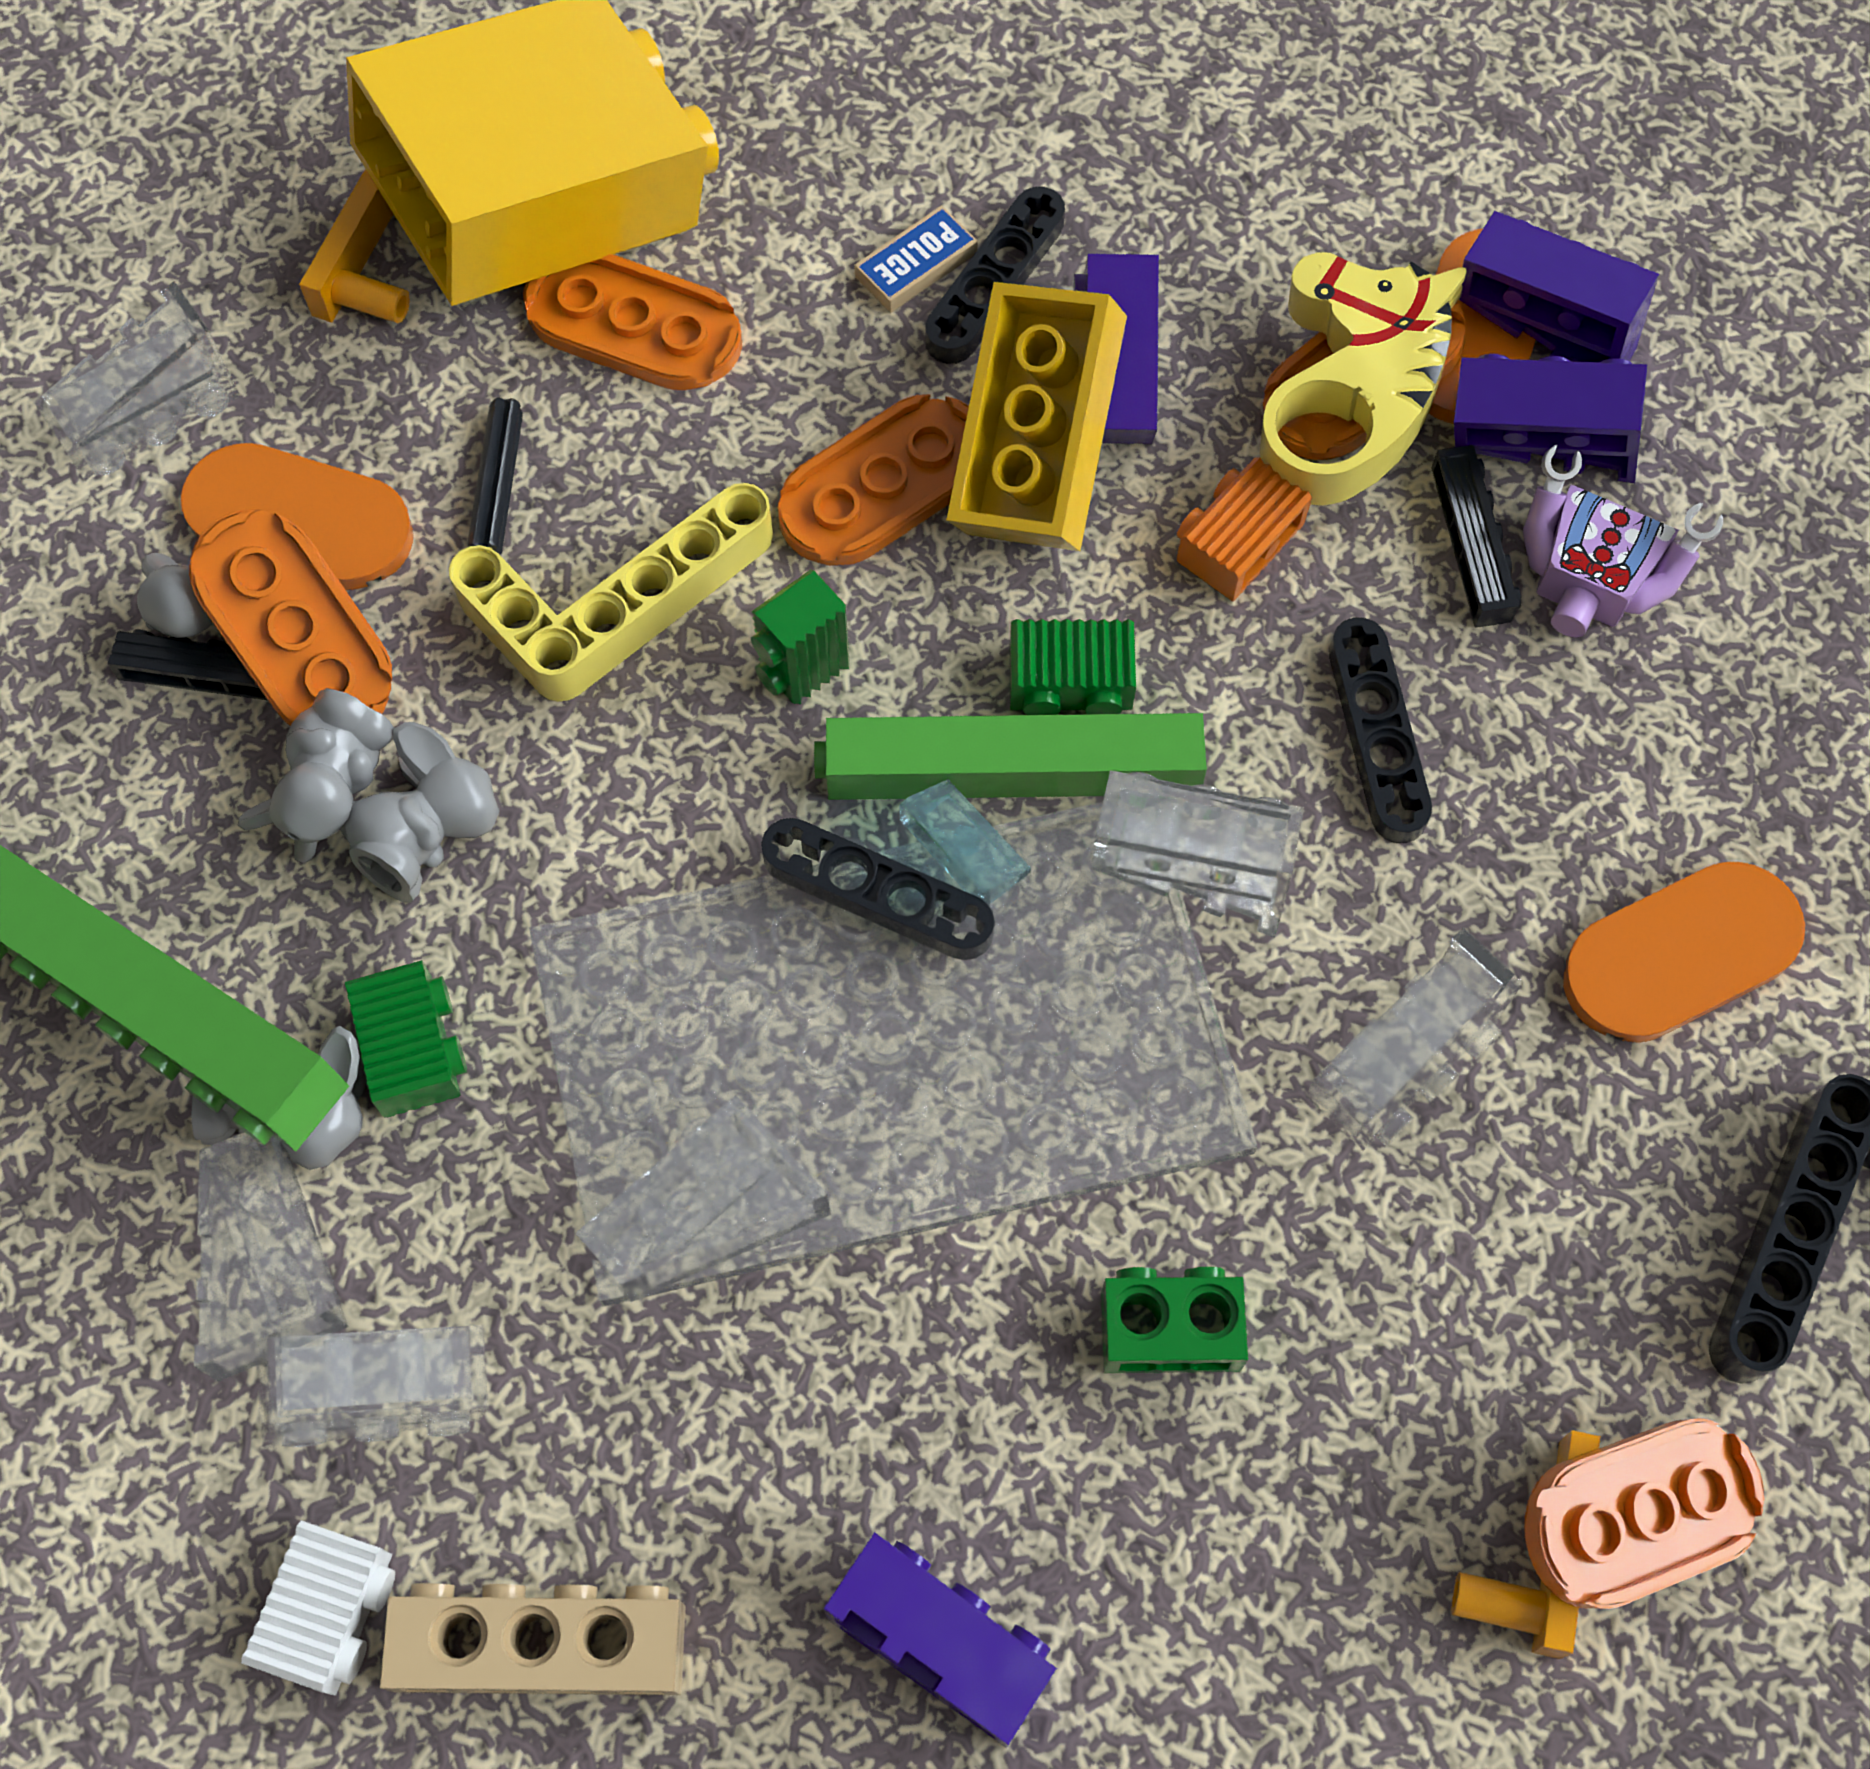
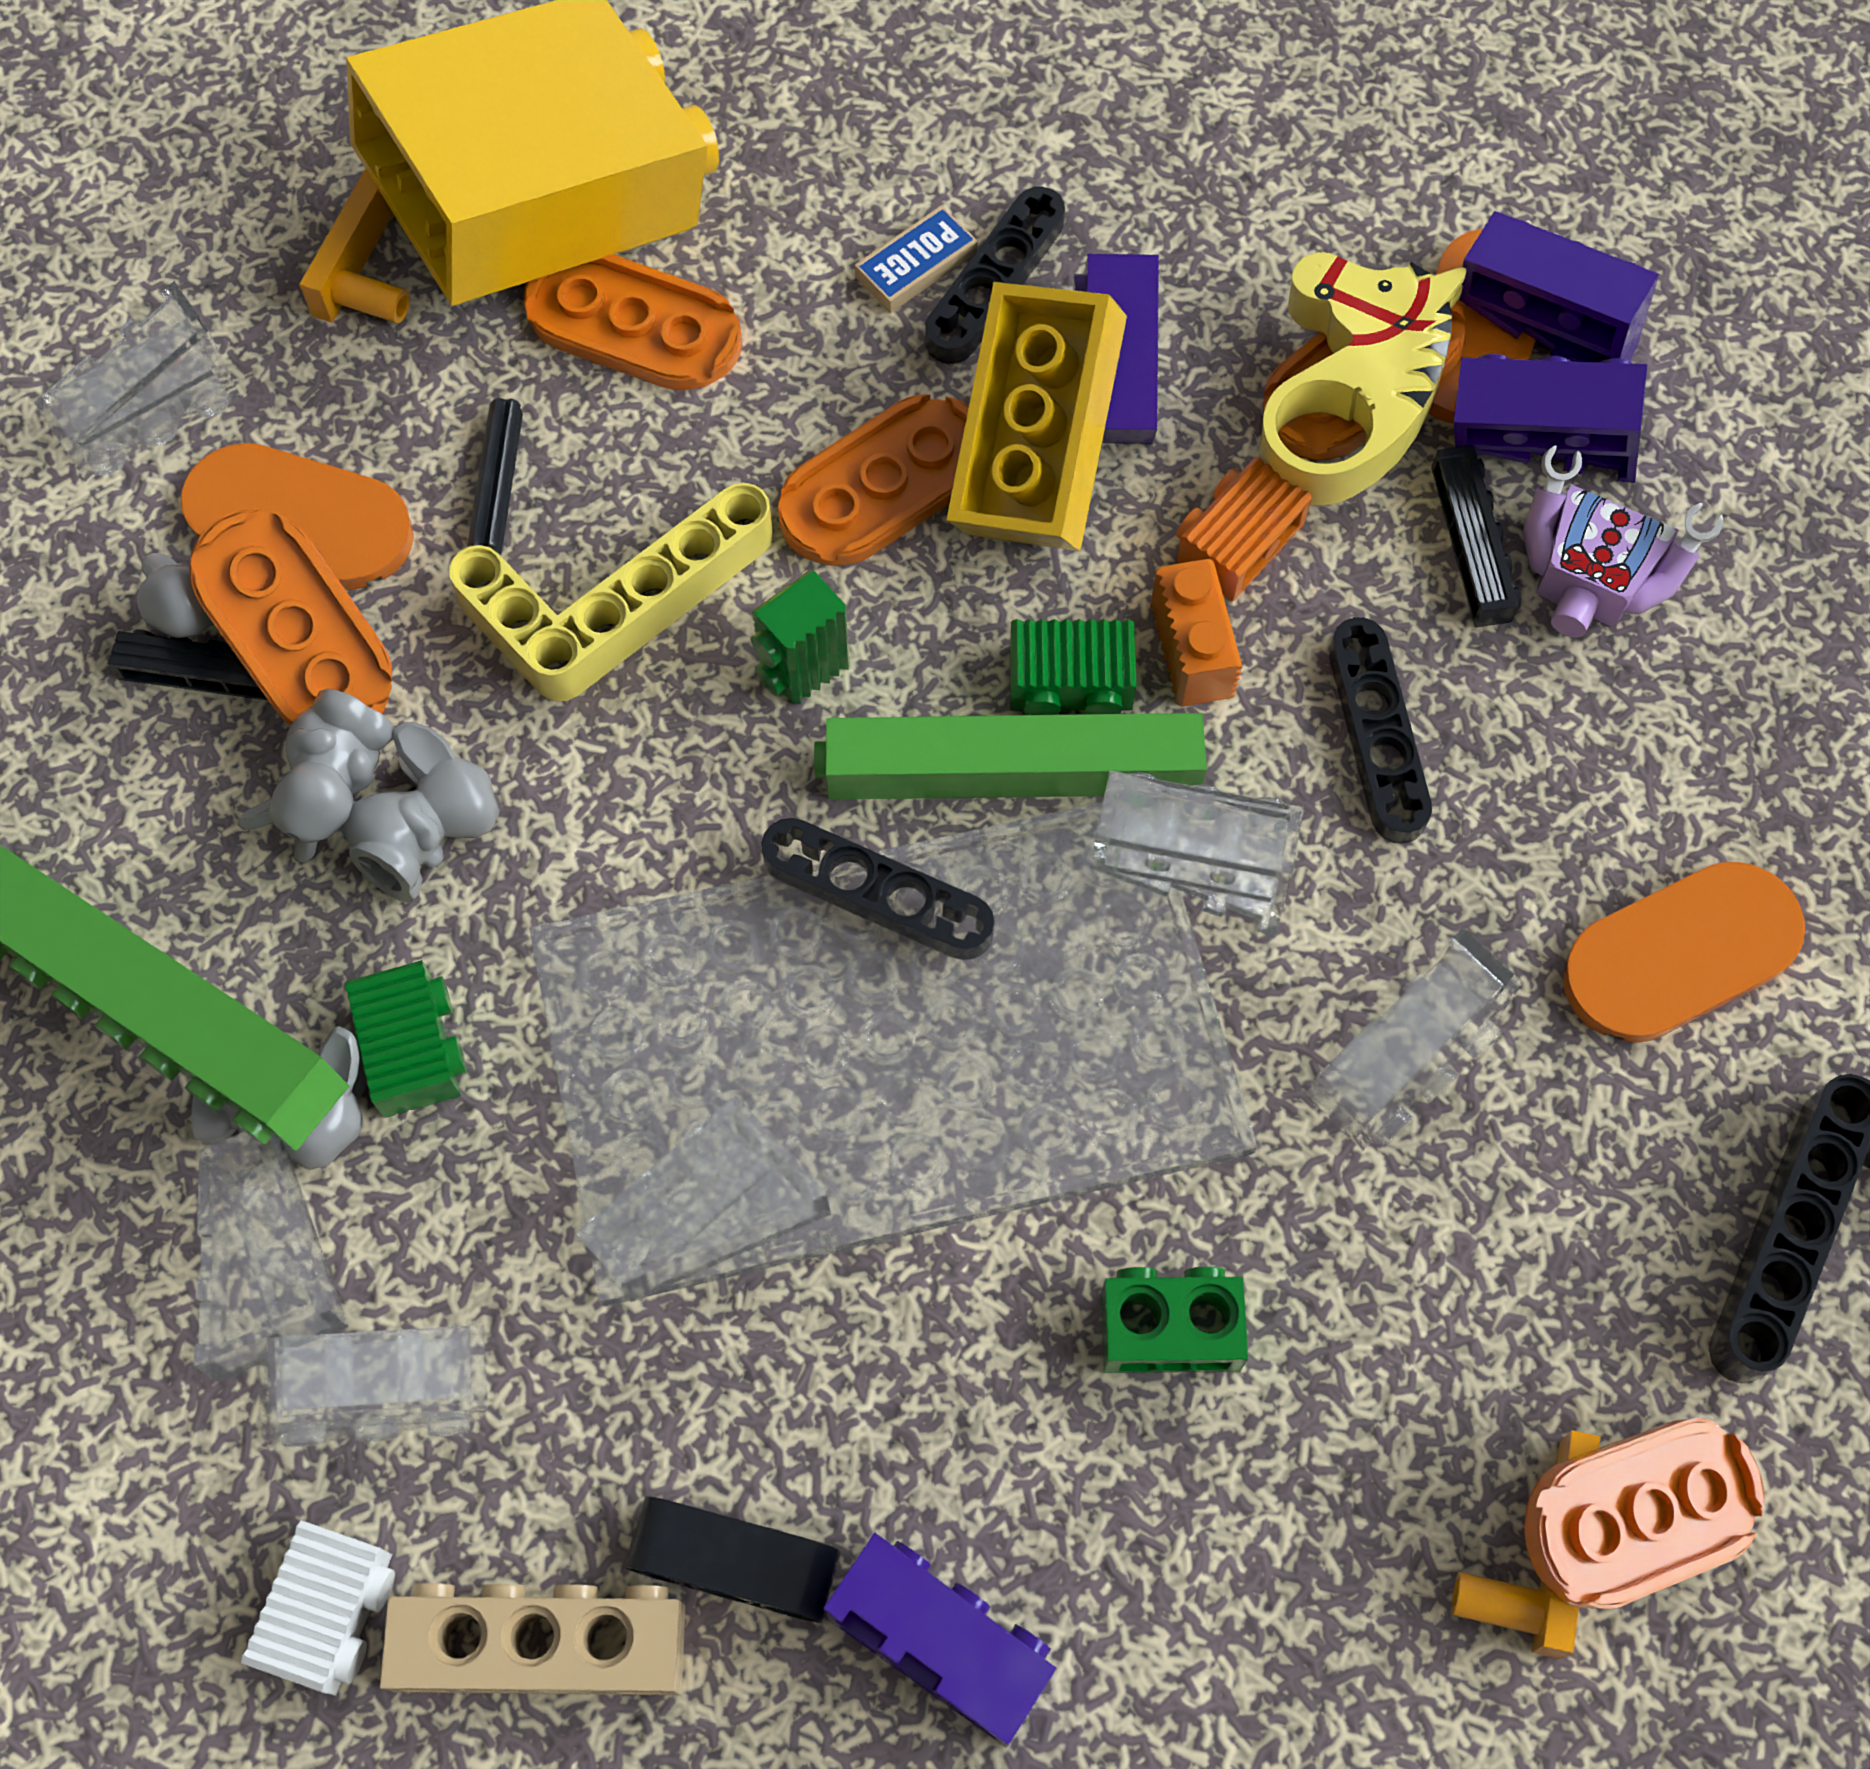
clear light blue slope [899,779,1031,905] -> none
none -> black beam [623,1496,841,1623]
none -> orange brick [1150,559,1243,707]

